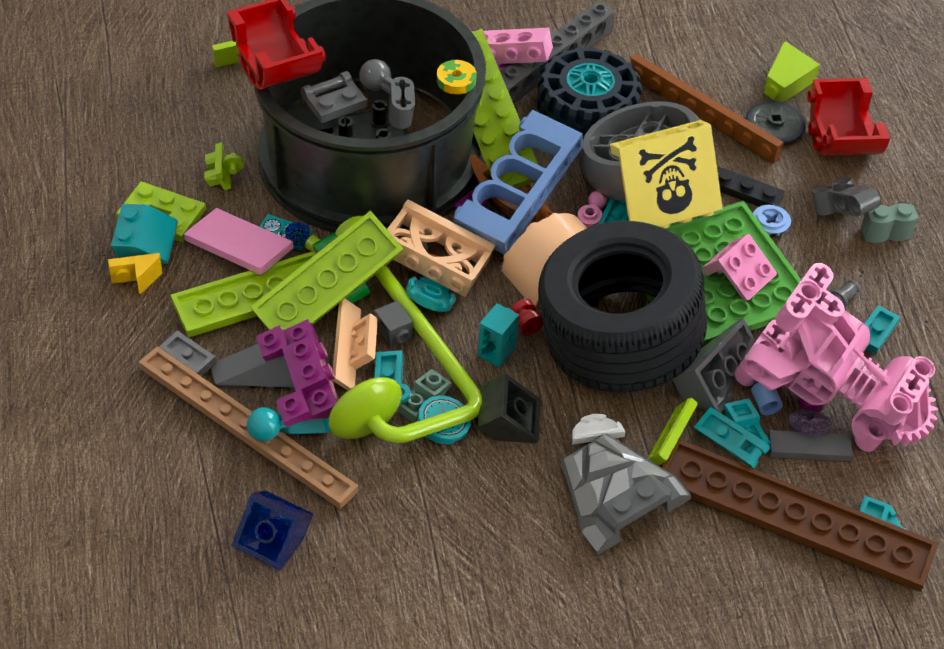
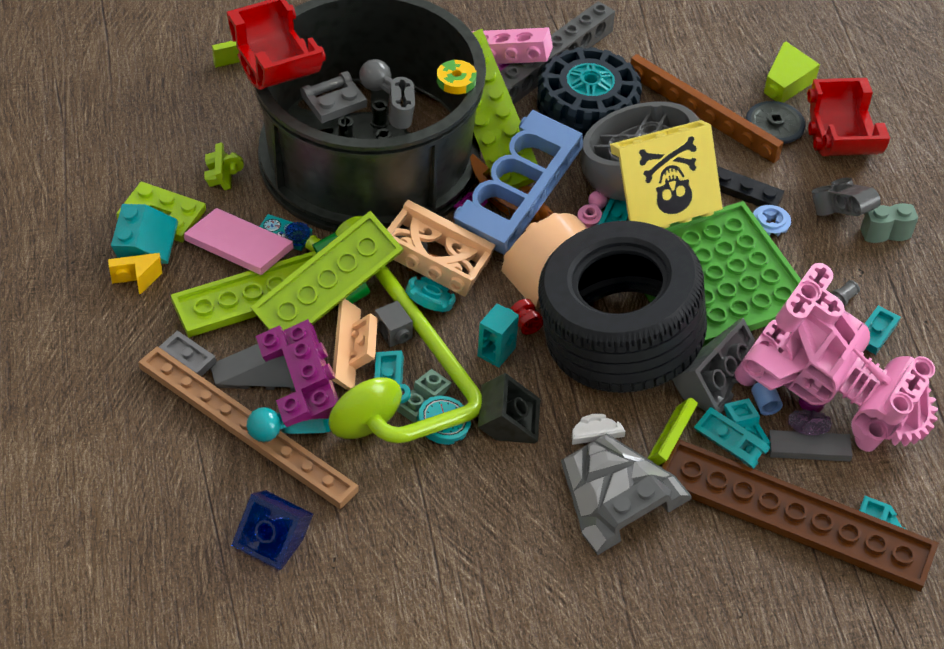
bright pink bracket [702,233,777,301] -> none

